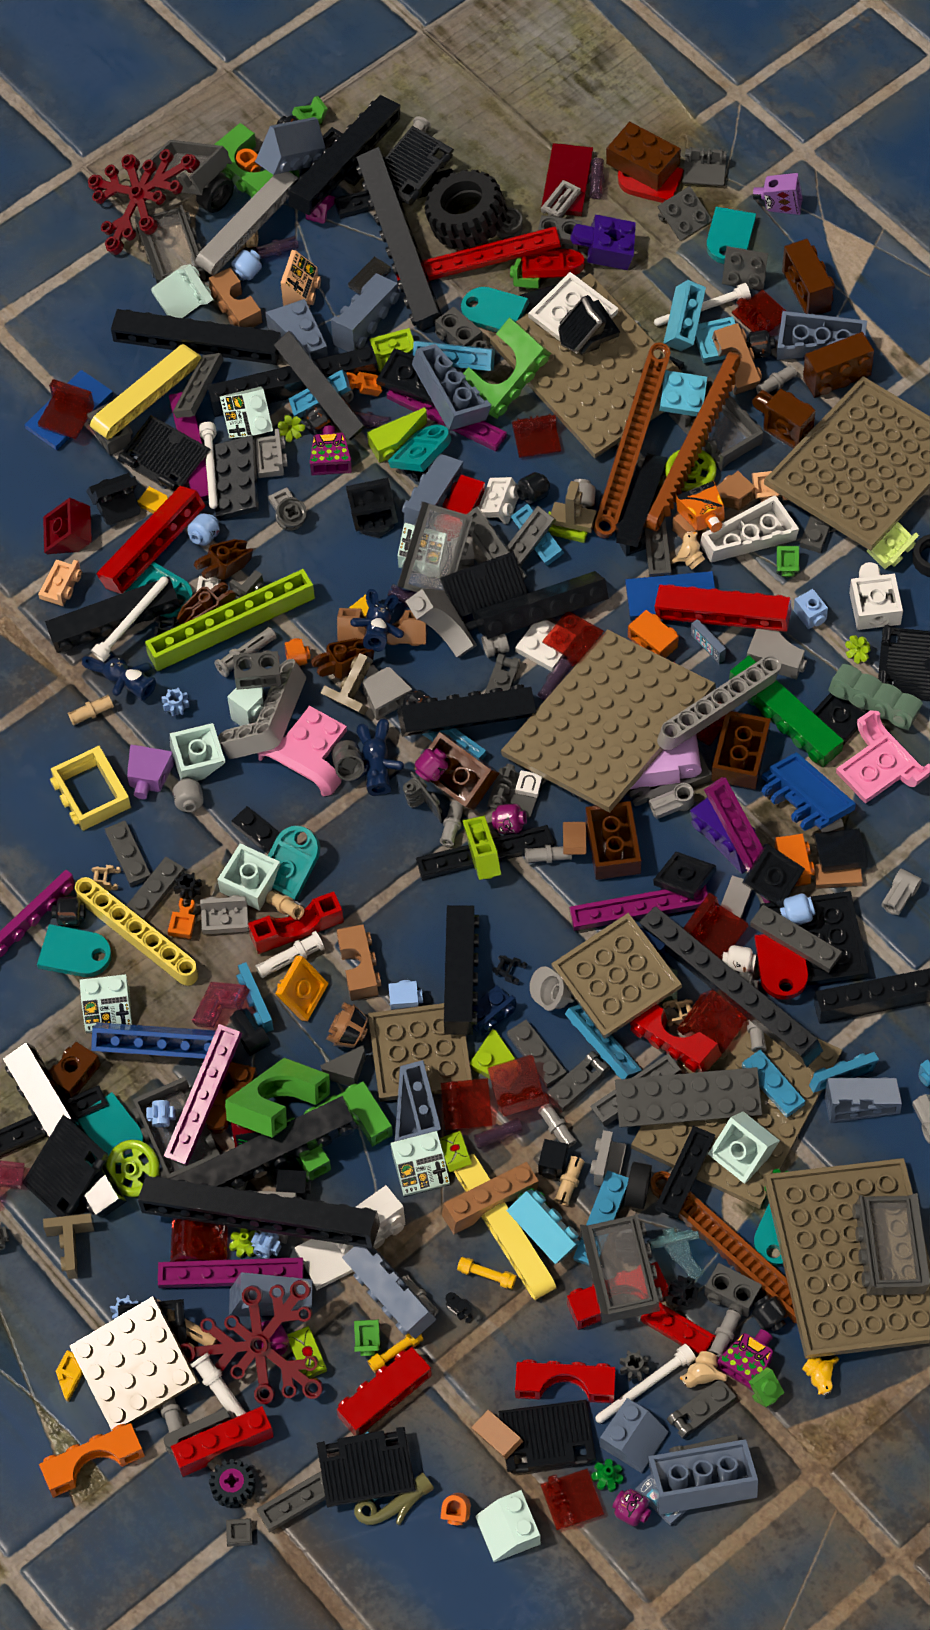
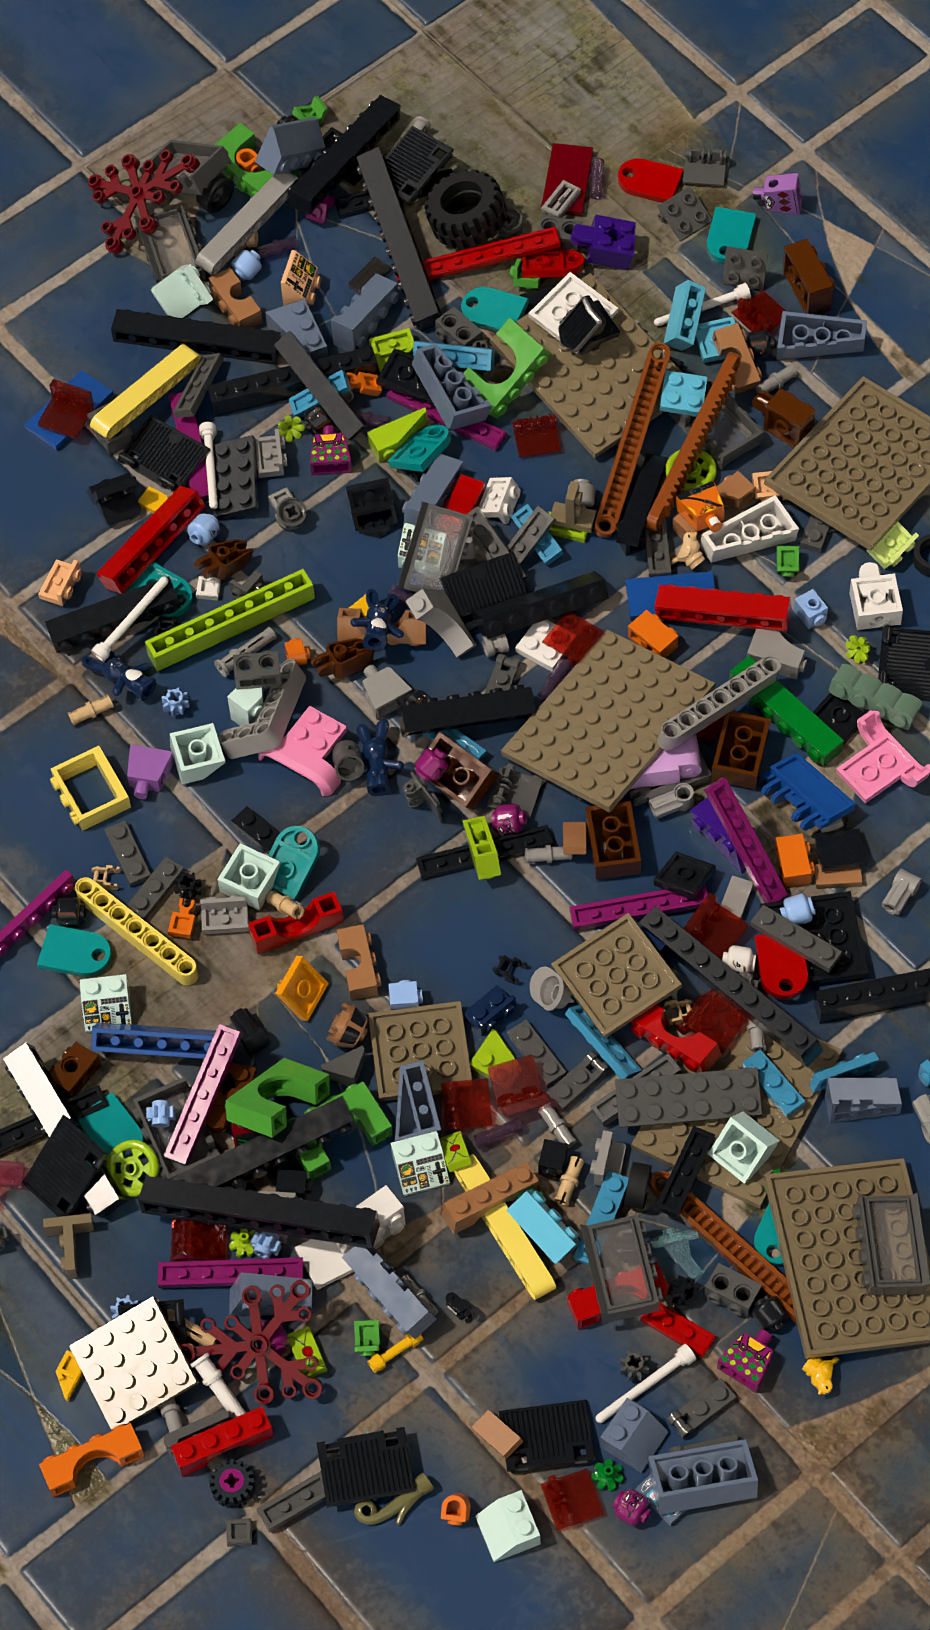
dark red slope [43,498,92,554] -> none
light grey head [173,778,204,812] -> none
reddish brown hinge [177,582,236,625] -> none
clear pink plate [192,982,250,1028] -> none
light aqua slope [220,387,273,438] -> none
dark azure plate [236,962,274,1033] -> none
white pin [255,931,325,978] -> none
bracket [321,653,373,715] -> none
red brick [337,1347,432,1436] -> none
light grey pin [440,801,465,847] -> none
black brick [444,905,479,1035] -> none
yellow bar [457,1257,517,1289] -> none
white tile [515,770,543,798] -> none
red arch [515,1359,615,1403] -> none
black head [517,472,550,504] -> none
reddish brown brick [606,121,681,191] -> none
tan animal [680,1351,728,1388] -> none
sand blue tile [691,619,726,664] -> none
light grey pin [708,1310,741,1359] -> none
black tile [742,844,805,908] -> none
bright green bracket [749,1367,785,1407] -> none
reddish brown brick [803,332,874,398] -> none

